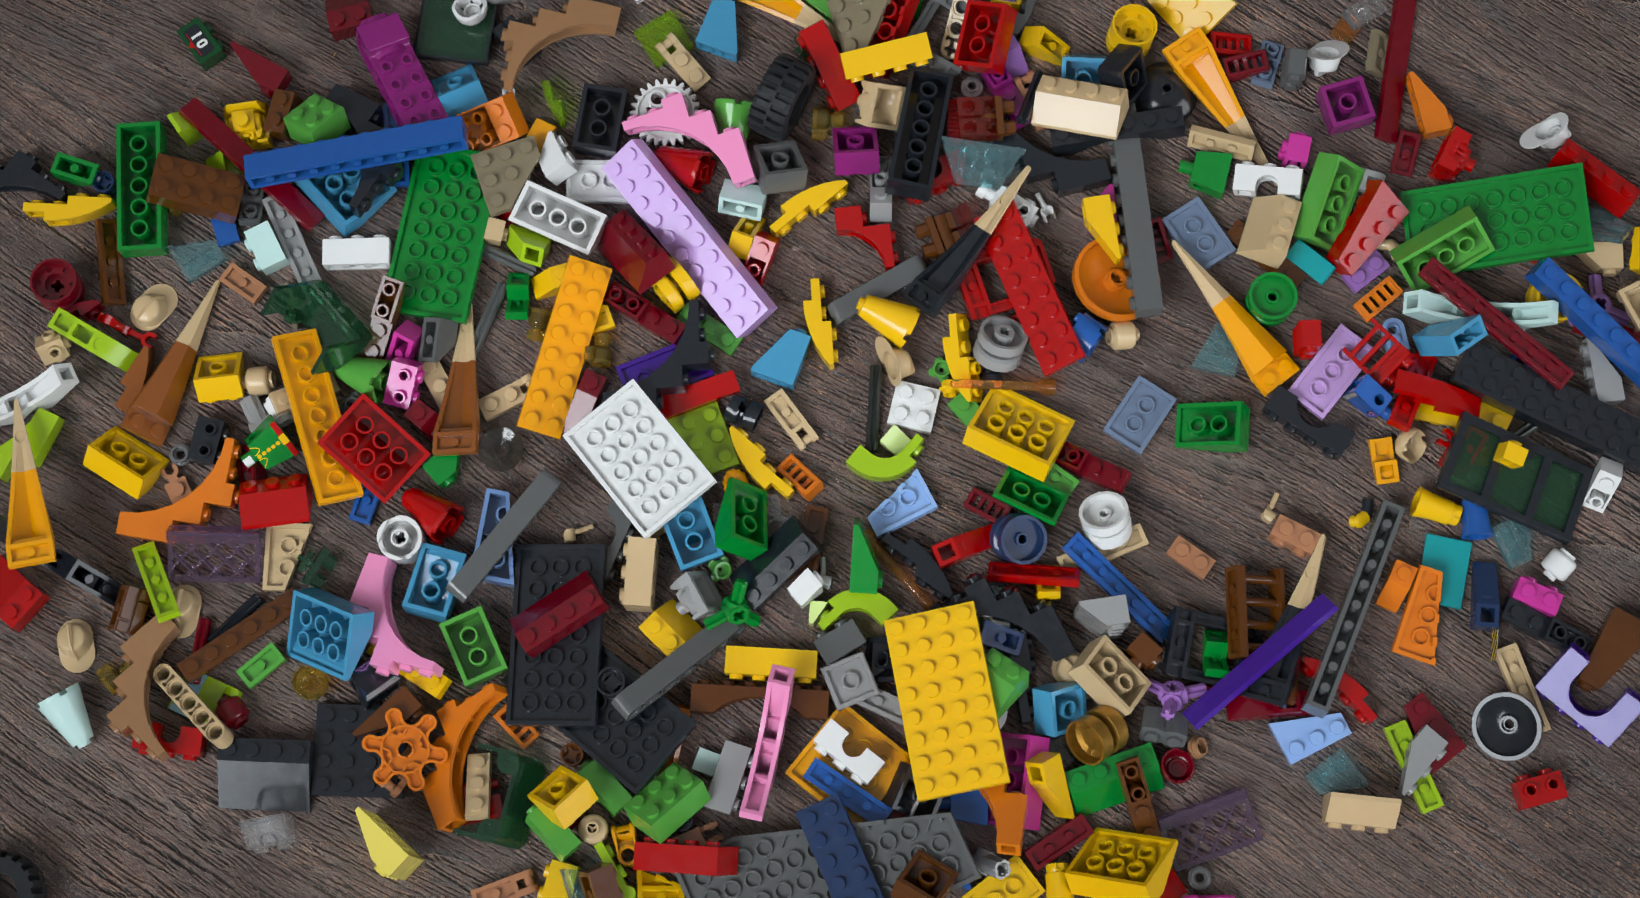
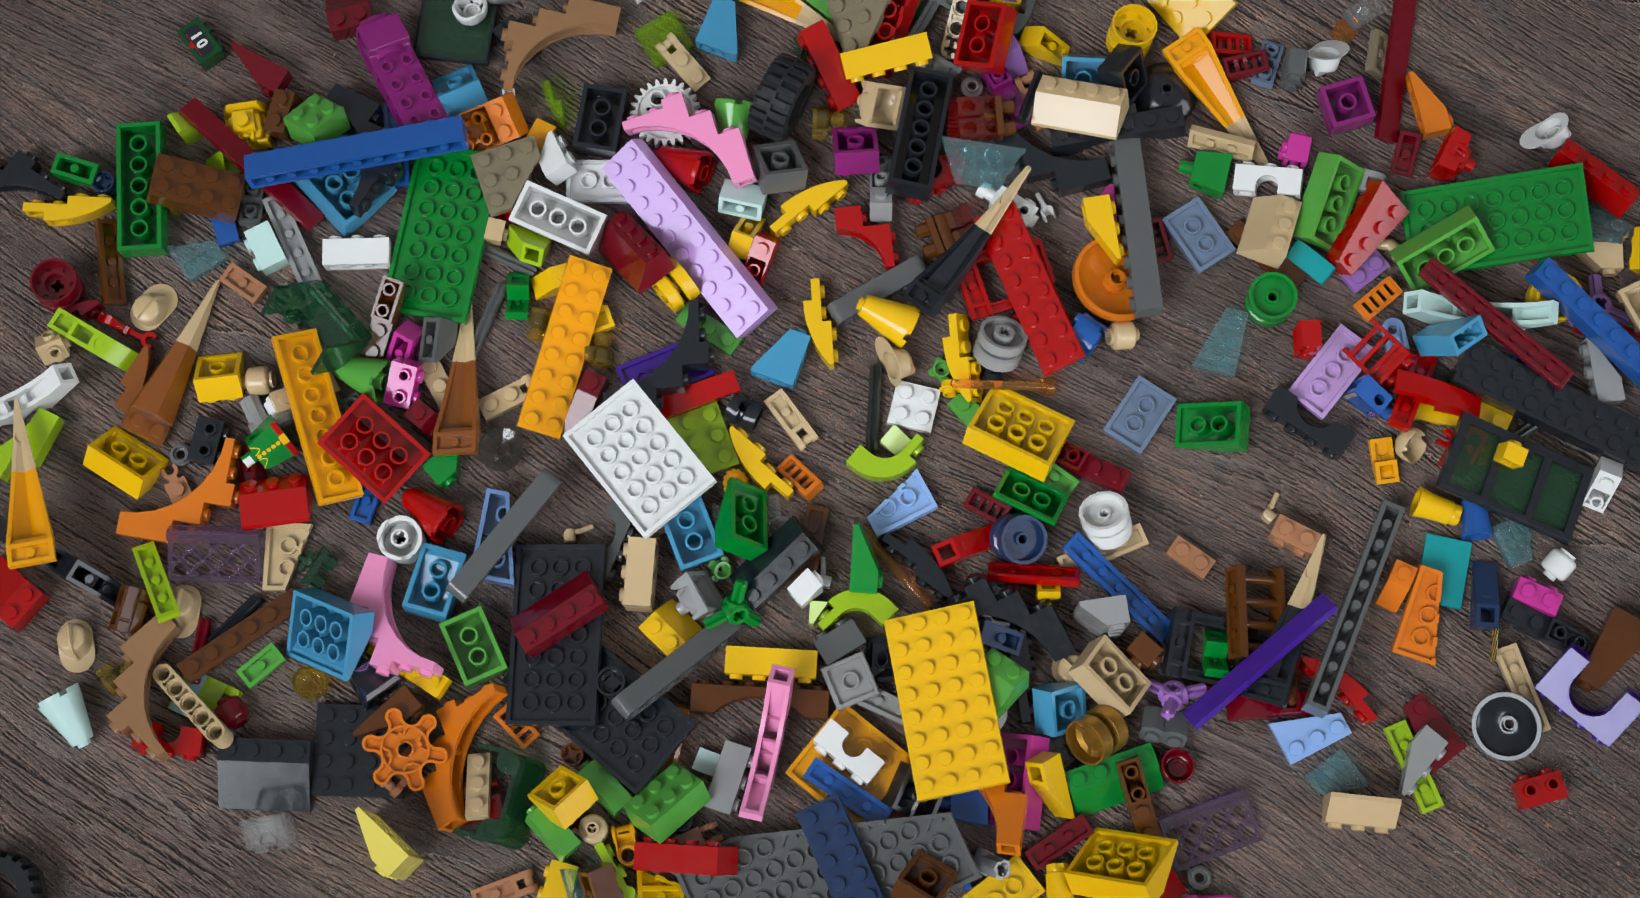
dark red slope [603,281,686,346] -> none
light orange plate [1172,240,1300,397] -> none
medium nougat plate [1187,736,1208,759] -> none
yellow arm [1349,499,1373,528] -> none

